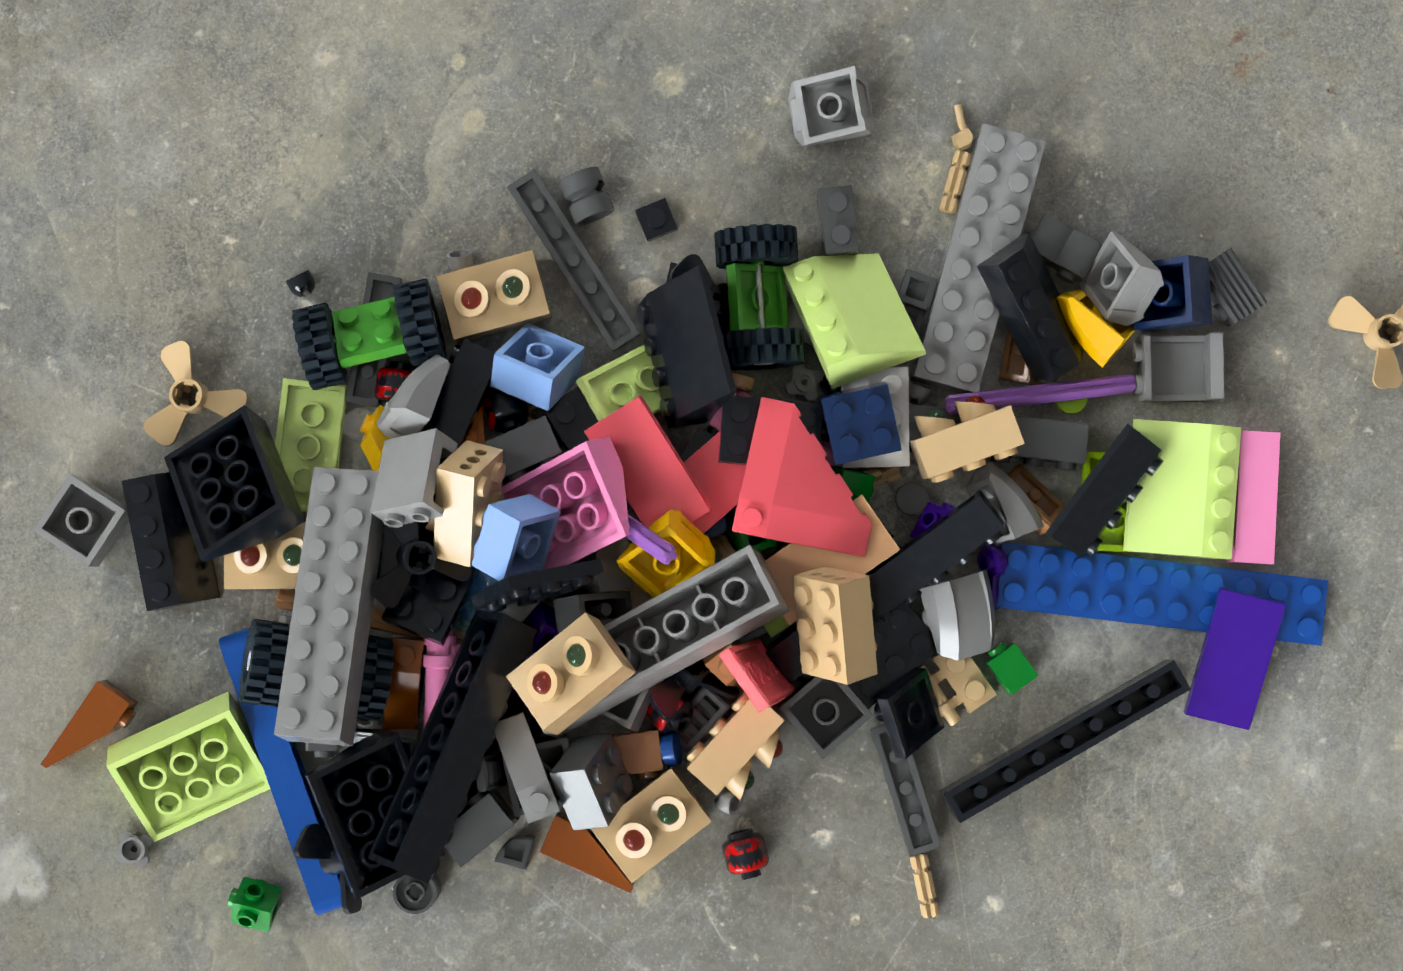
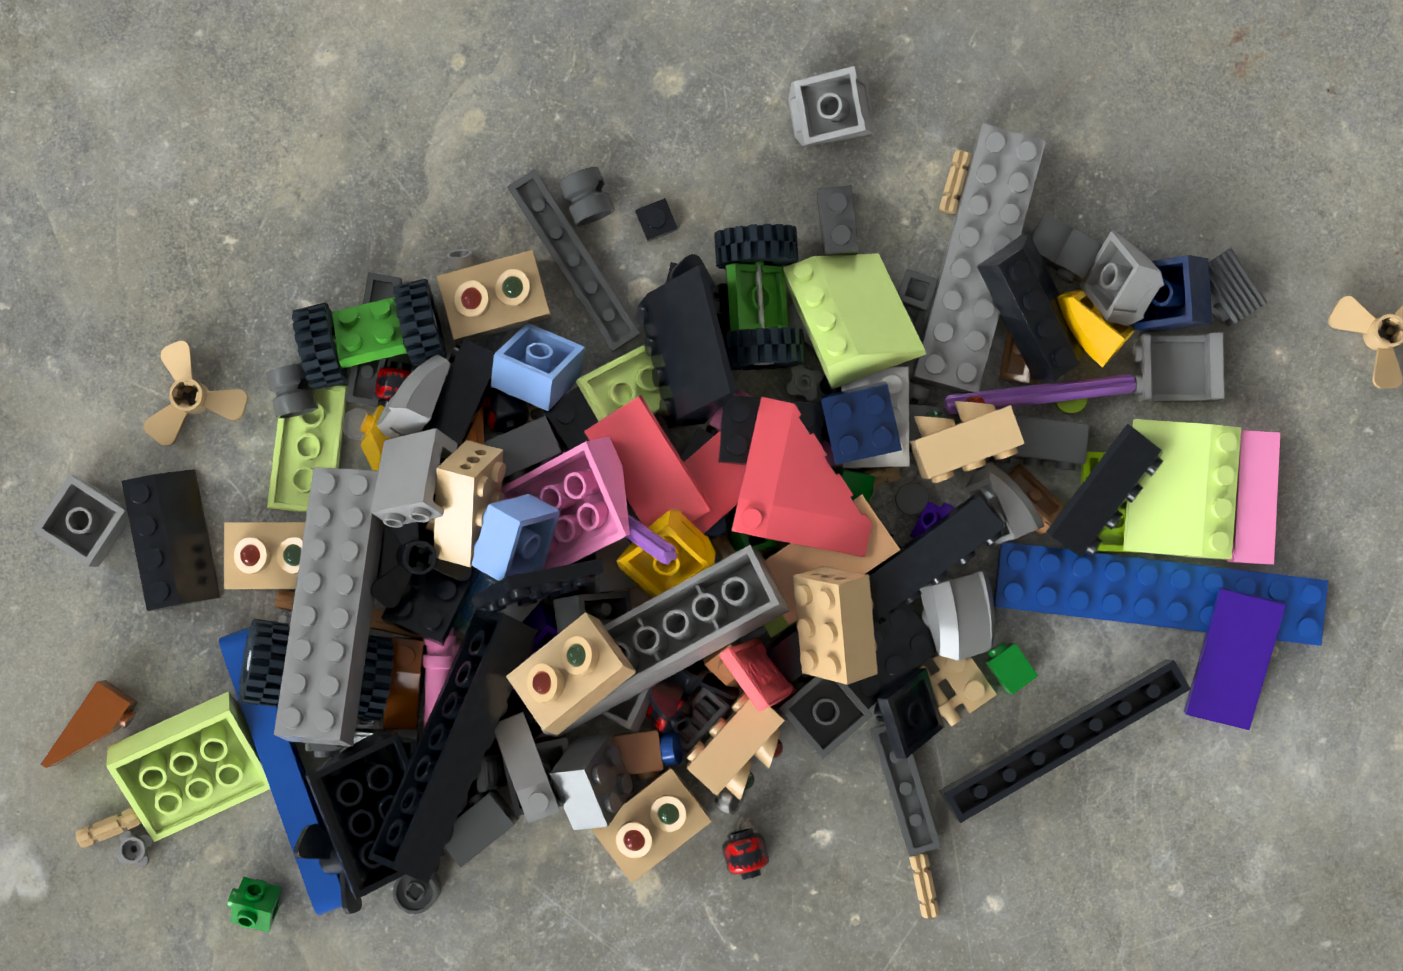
black slope [164,405,305,561] -> none
black hinge [285,270,315,297] -> none
dark grey tile [495,835,536,870] -> none
dark orange slope [539,812,634,893] -> none
light nougat tile [732,373,755,392] -> none
tan hand [951,104,973,151] -> none
dark purple plate [977,544,1007,610] -> none
none -> tan axle [76,808,141,848]
none -> dark grey wheel [266,363,319,419]

